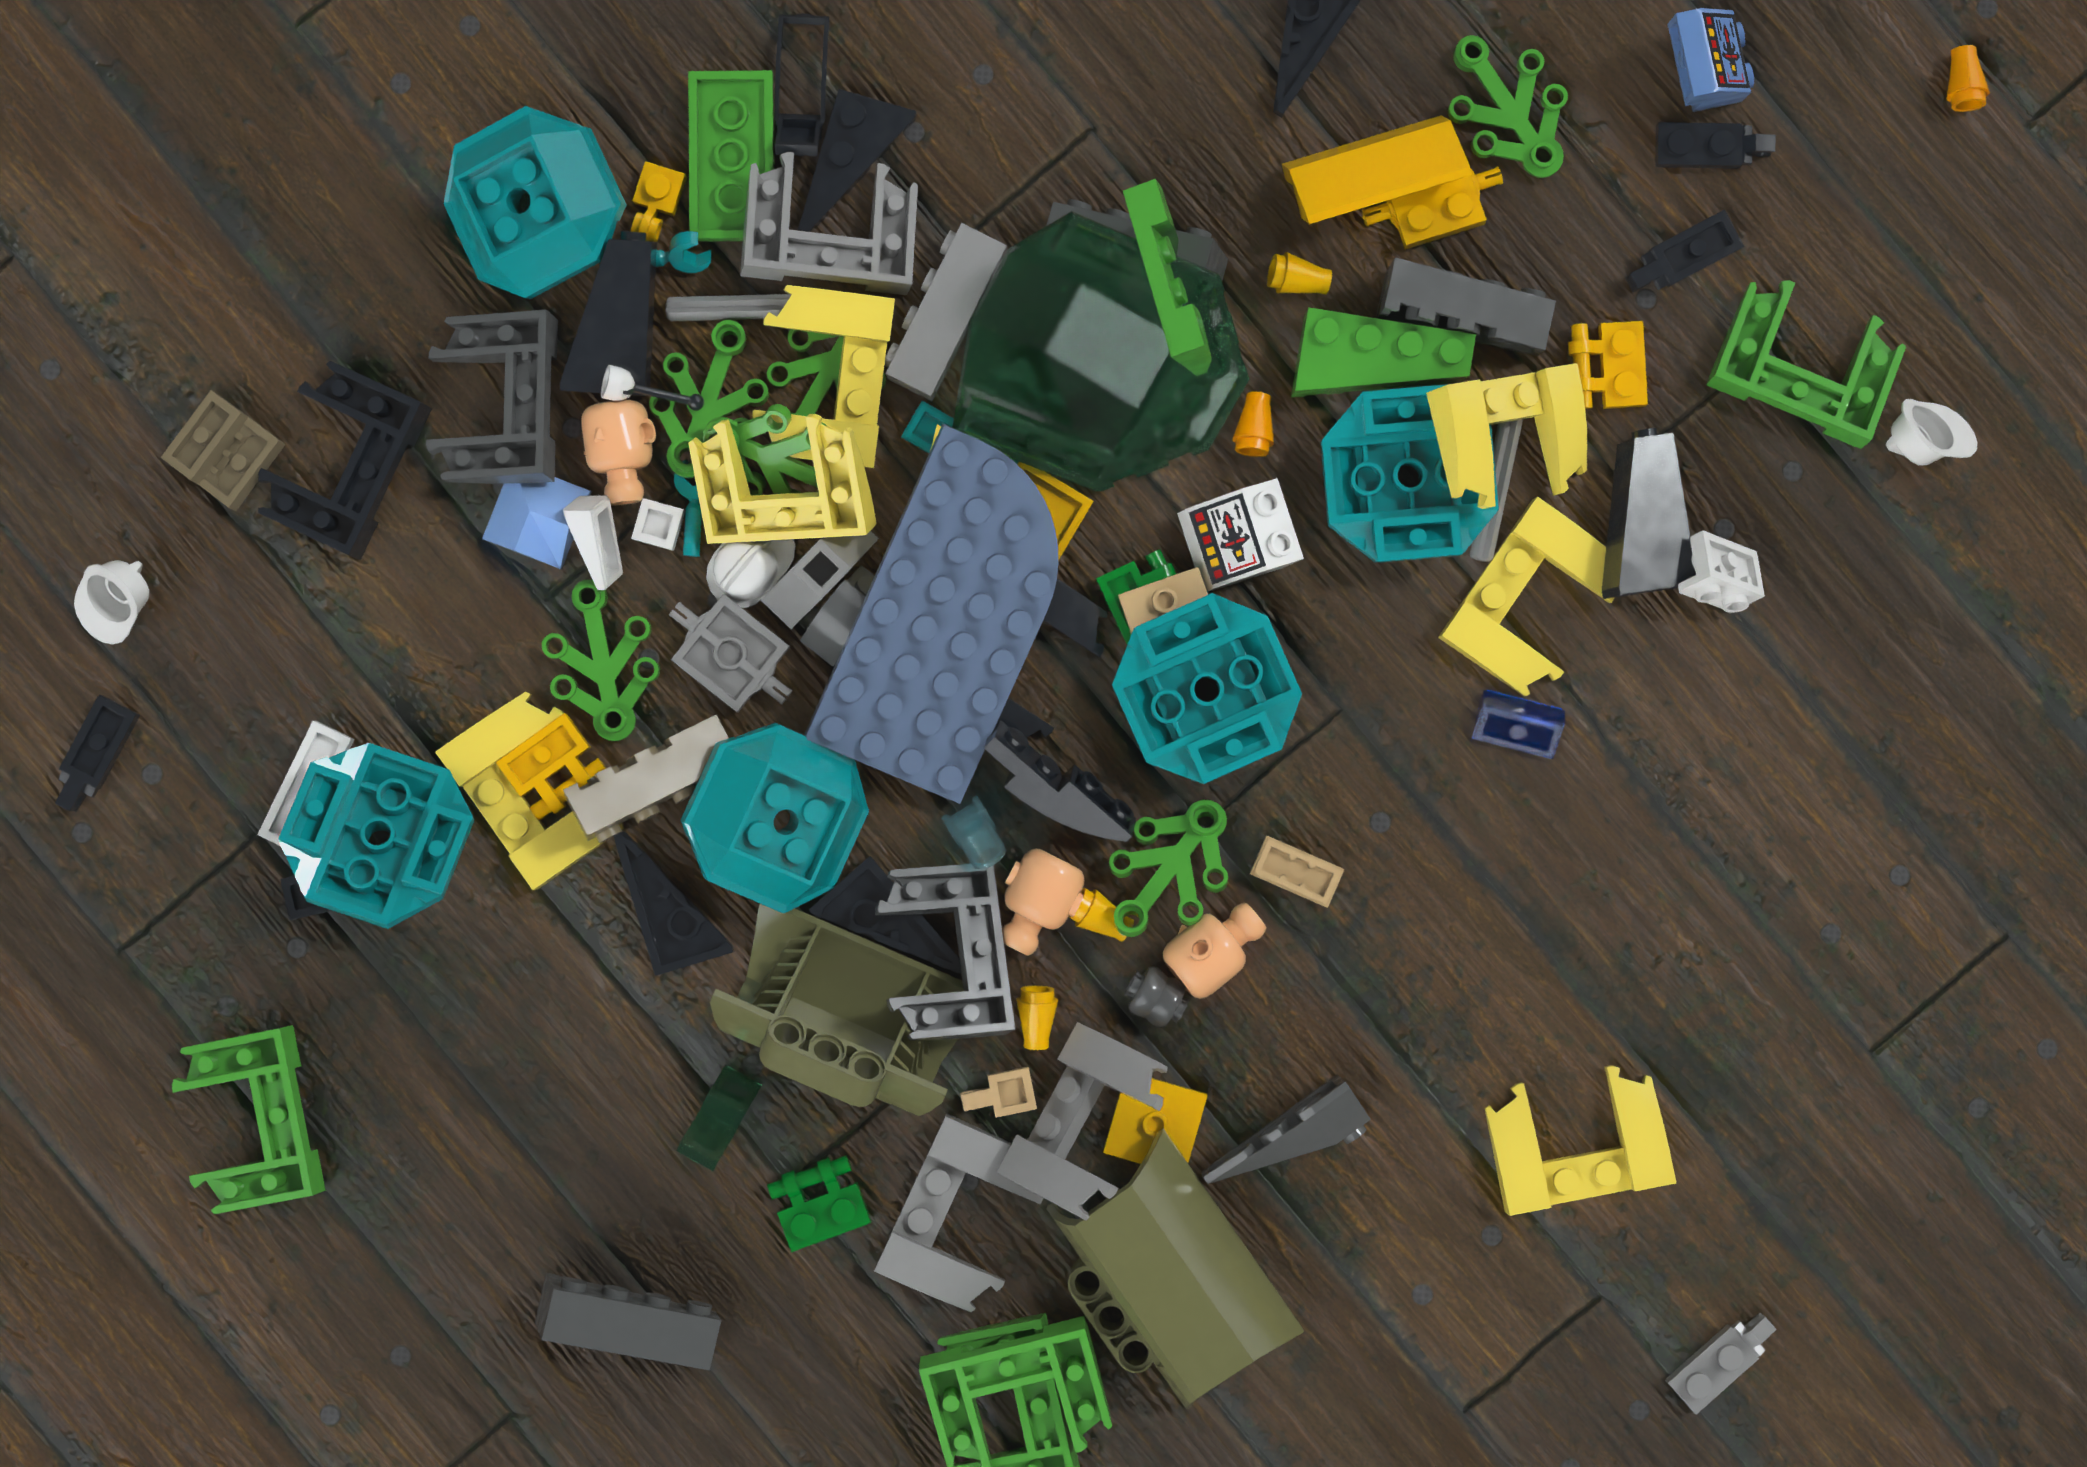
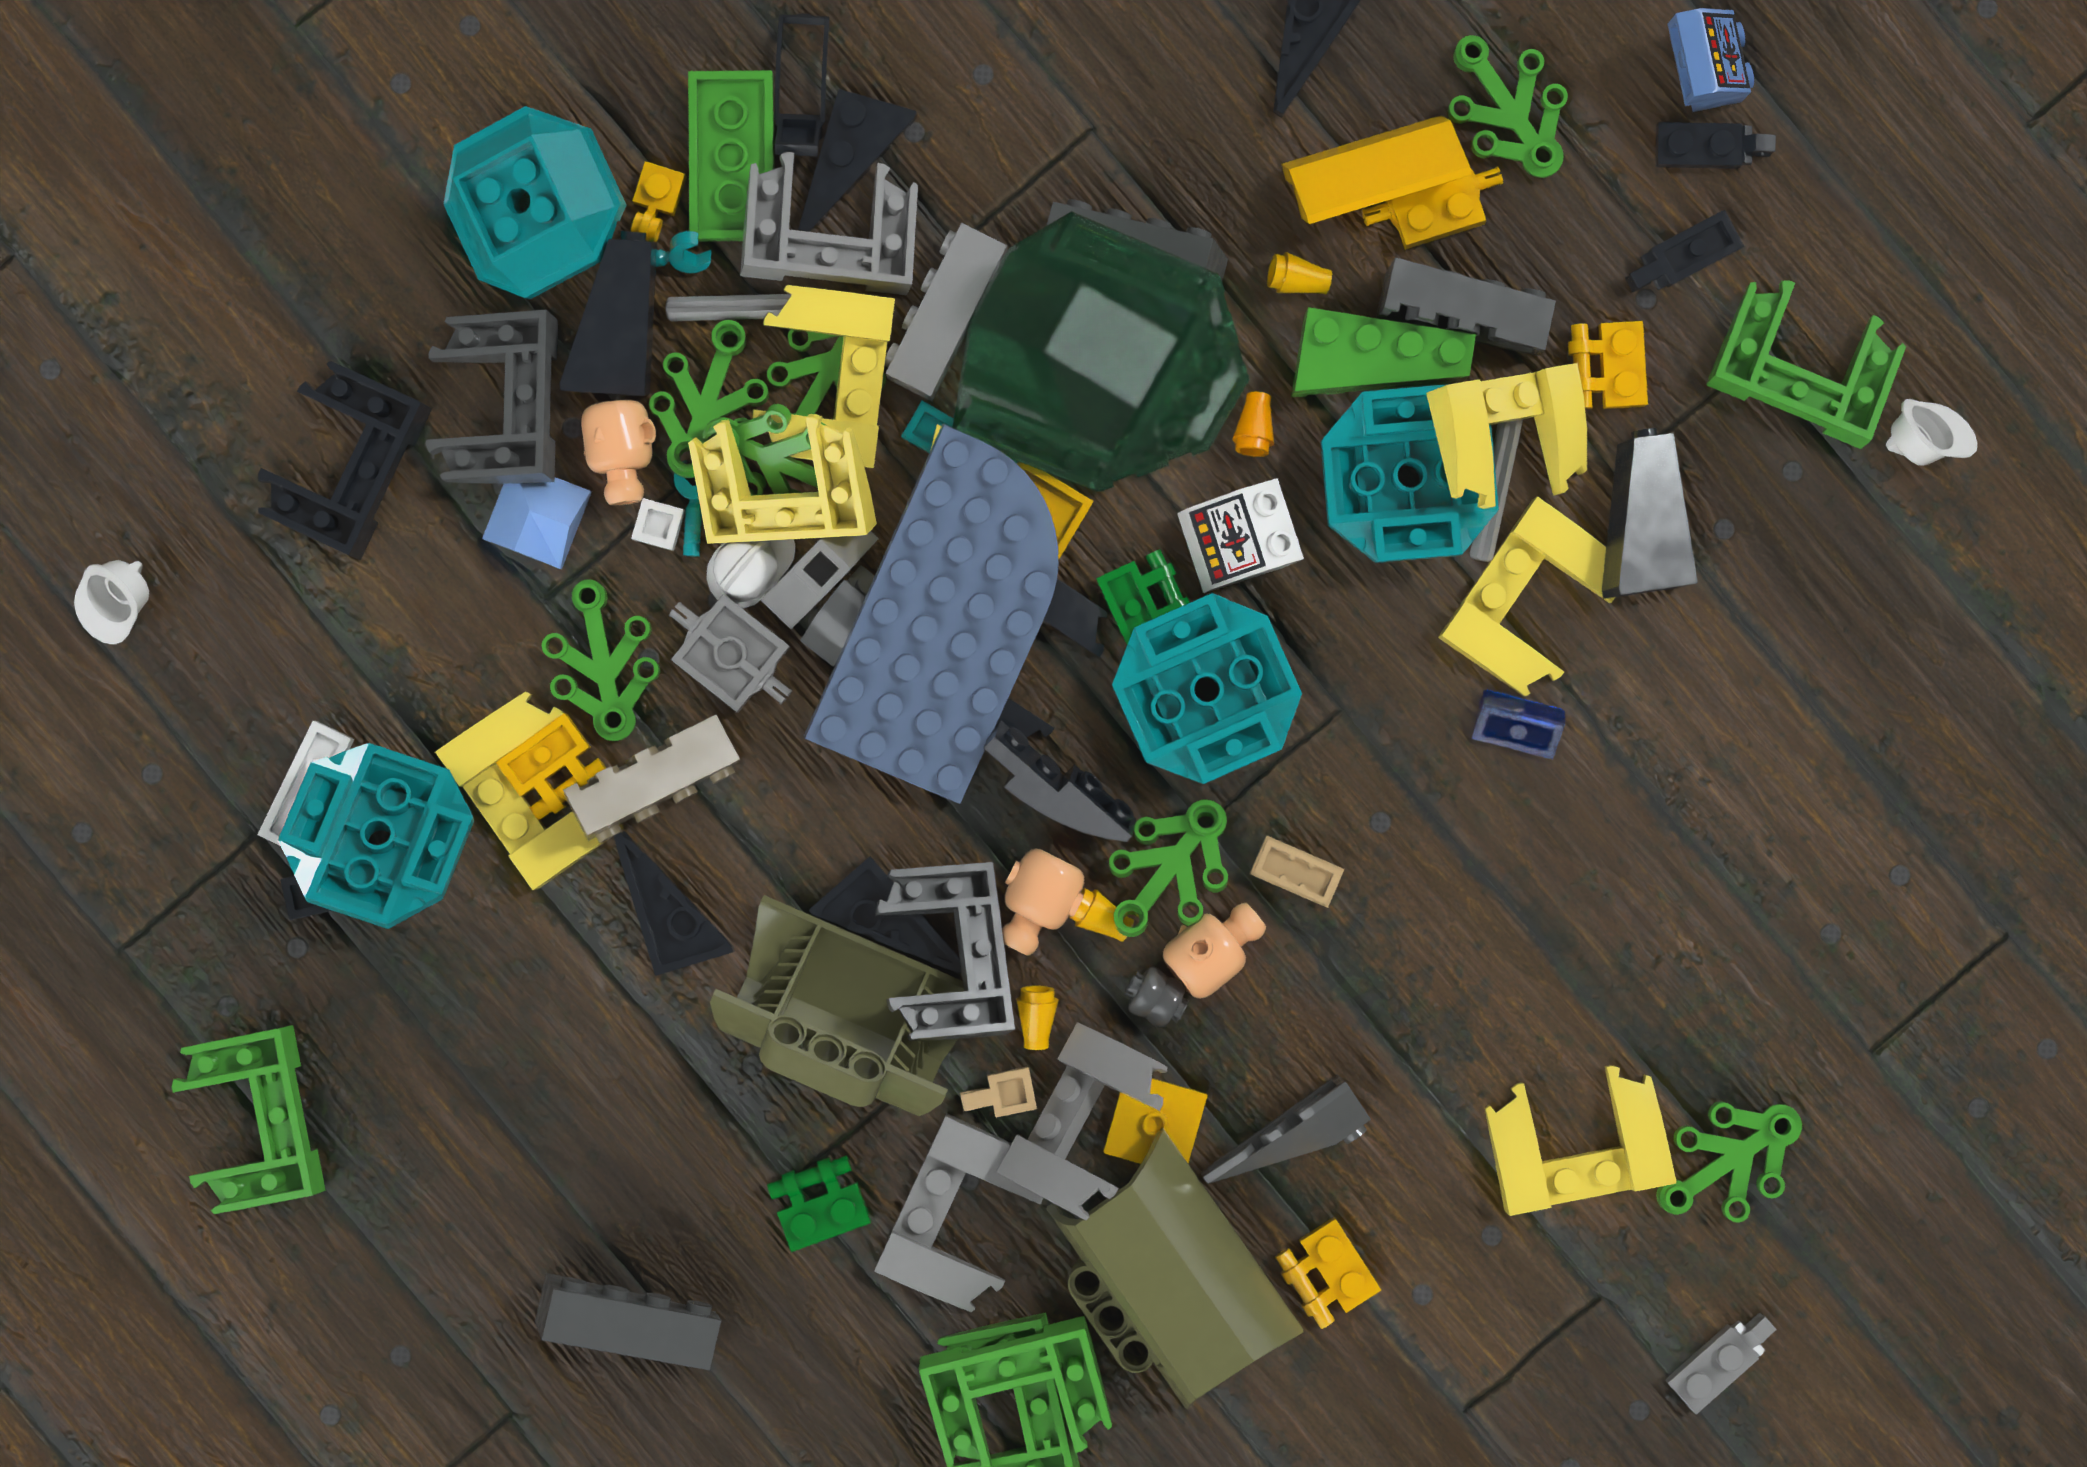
black hinge [55,694,140,812] -> none
dark tan slope [161,390,286,511] -> none
white slope [563,495,623,590] -> none
hinge [601,365,704,411] -> none
clear green slope [676,1065,762,1171] -> none
teal piece [680,723,869,914] -> none
clear light blue piece [941,795,1006,869] -> none
tan plate [1118,567,1208,634] -> none
bright green wedge [1123,179,1212,376] -> none
white bracket [1678,530,1765,613] -> none
light orange cone [1946,45,1990,112] -> none
none -> yellow plate [1275,1217,1381,1329]
none -> bright green plant [1656,1101,1802,1223]

